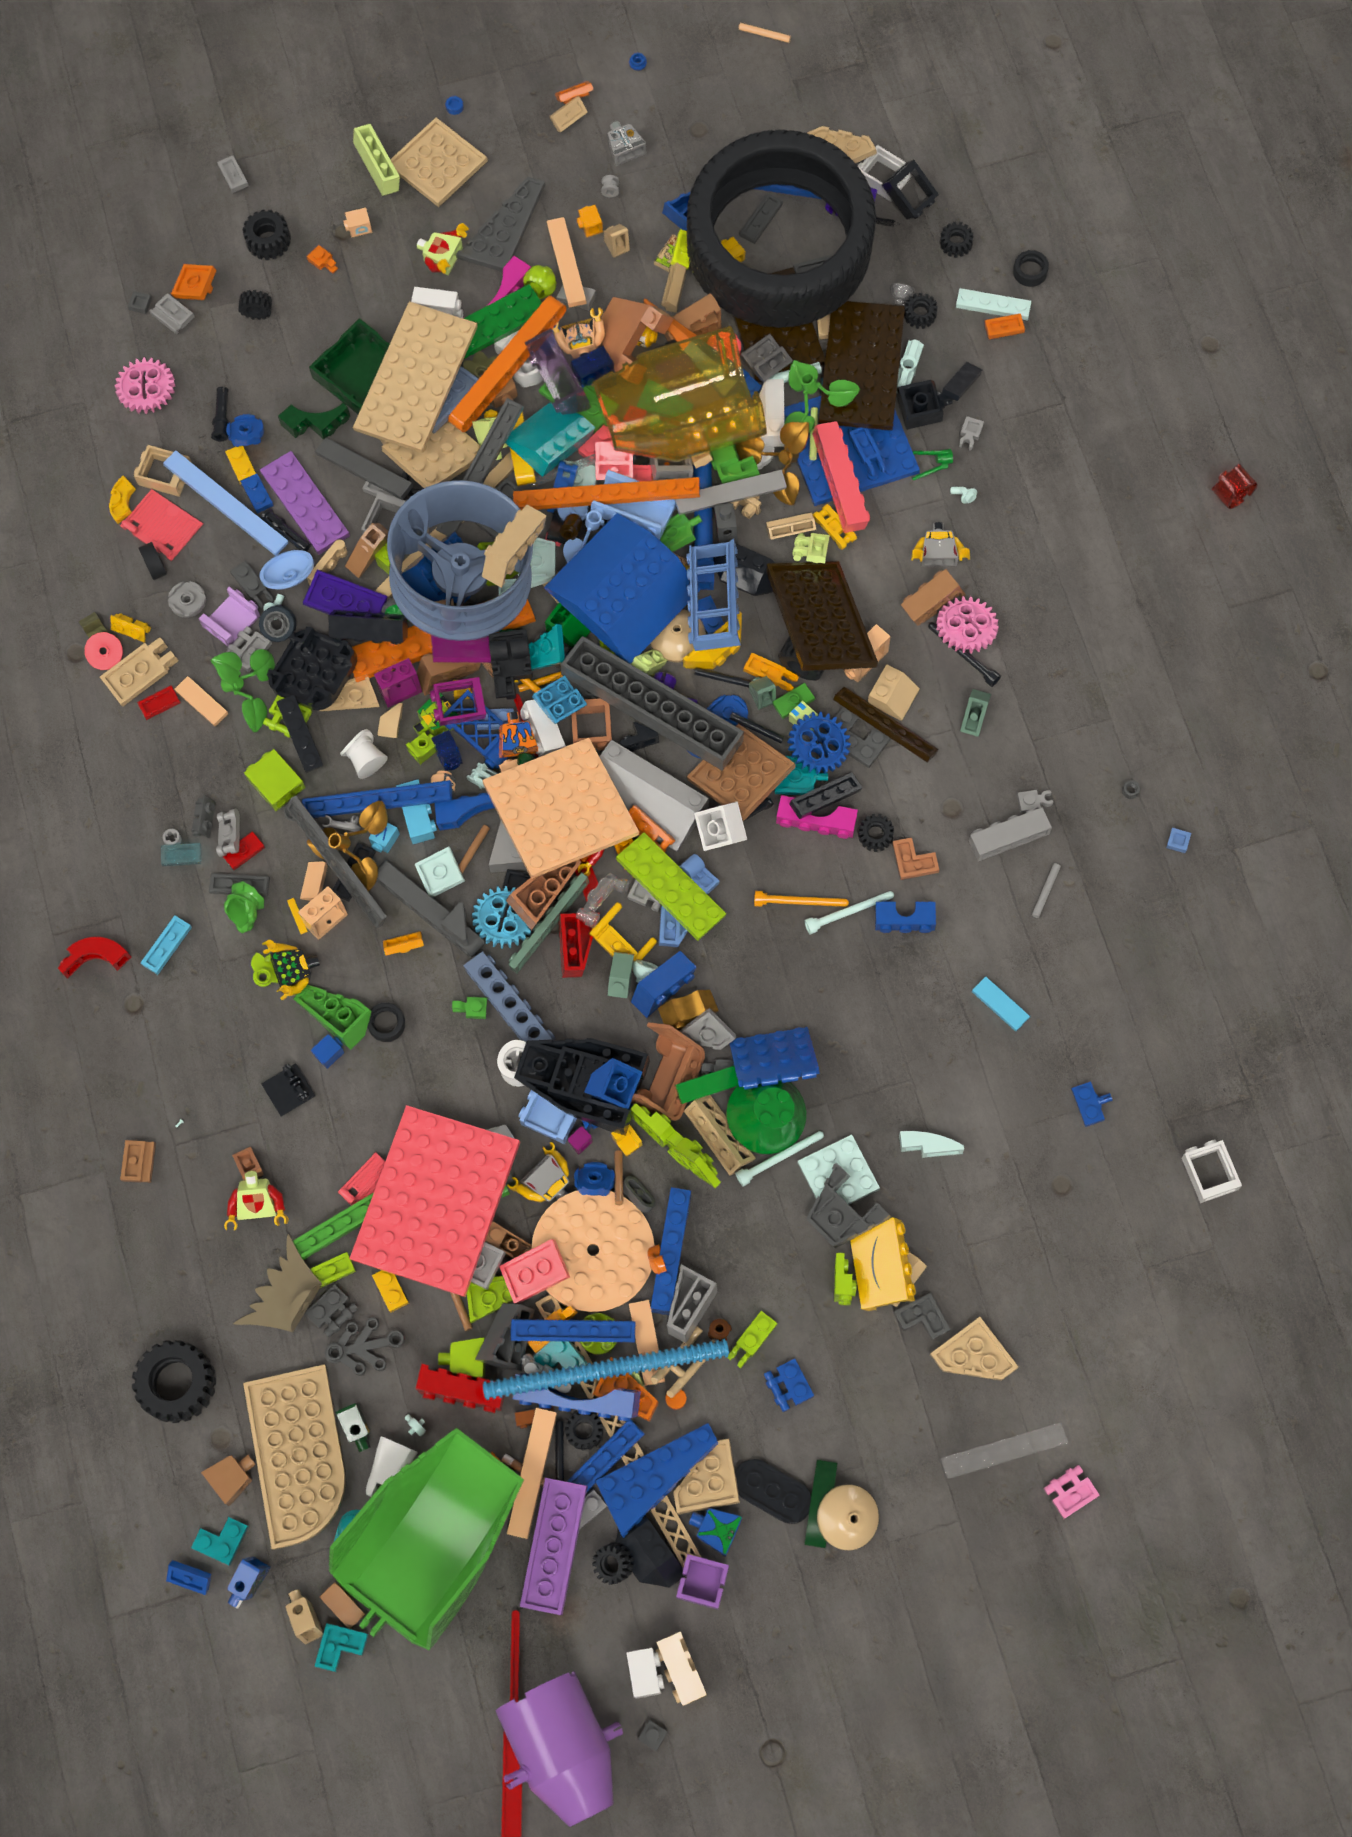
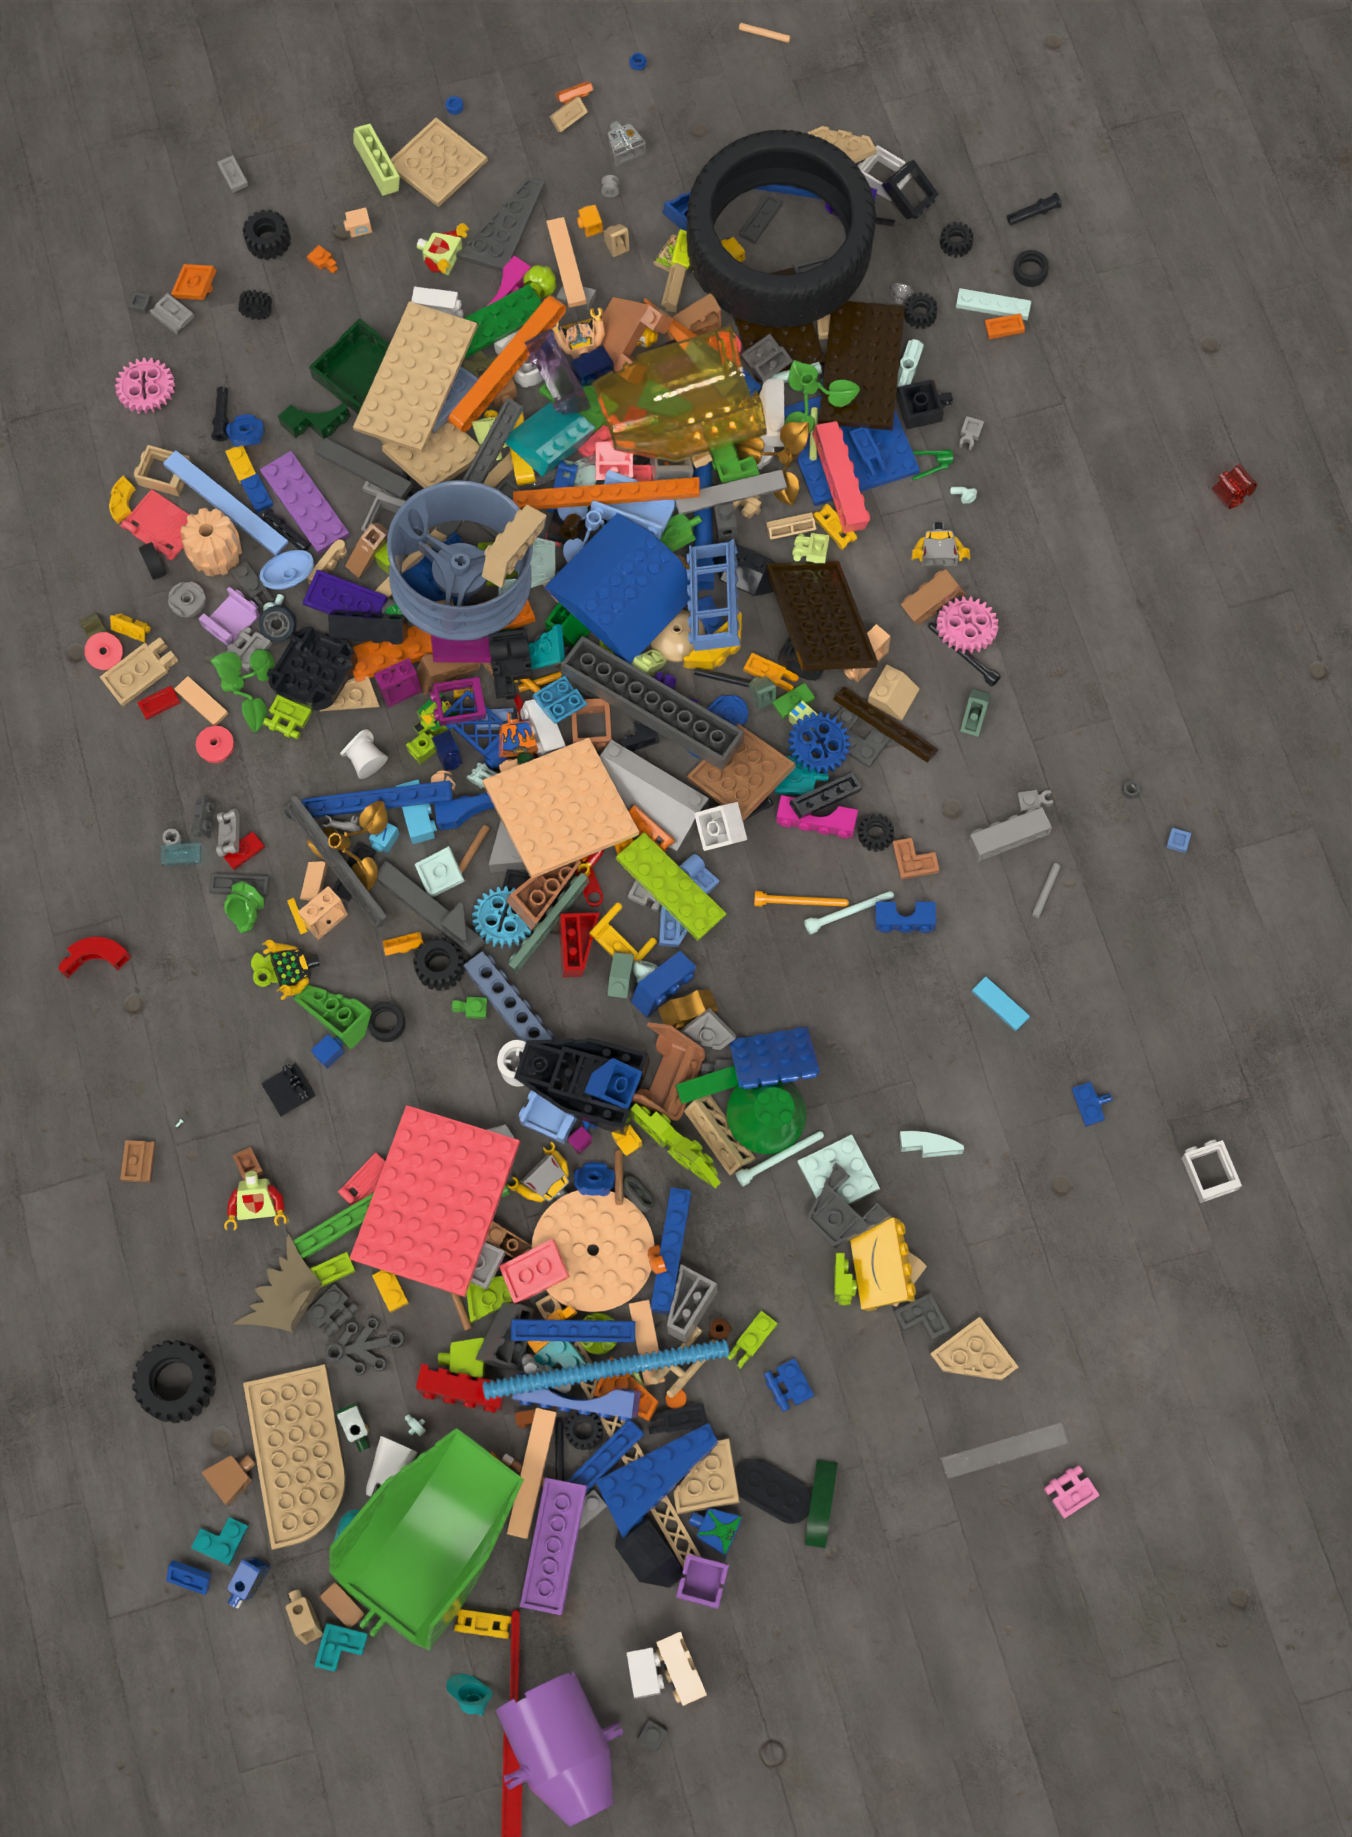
medium azure plate [141,915,192,975] -> none
lime brick [244,749,306,812] -> none
black plate [276,695,323,773] -> none
tan slope [377,703,403,738] -> none
clear plate [576,873,630,928] -> none
black tyre [592,1543,634,1585] -> none
black bar [729,712,784,743] -> none
tan dish [817,1485,879,1550] -> none
black tile [942,362,982,401] -> none
none -> light nougat wheel [180,508,242,577]
none -> coral plate [195,726,235,763]
none -> black tyre [413,937,465,991]
none -> teal piece [446,1674,493,1716]
none -> yellow plate [454,1609,512,1639]
none -> black hinge [649,1403,707,1435]
none -> black pin [1006,192,1062,226]

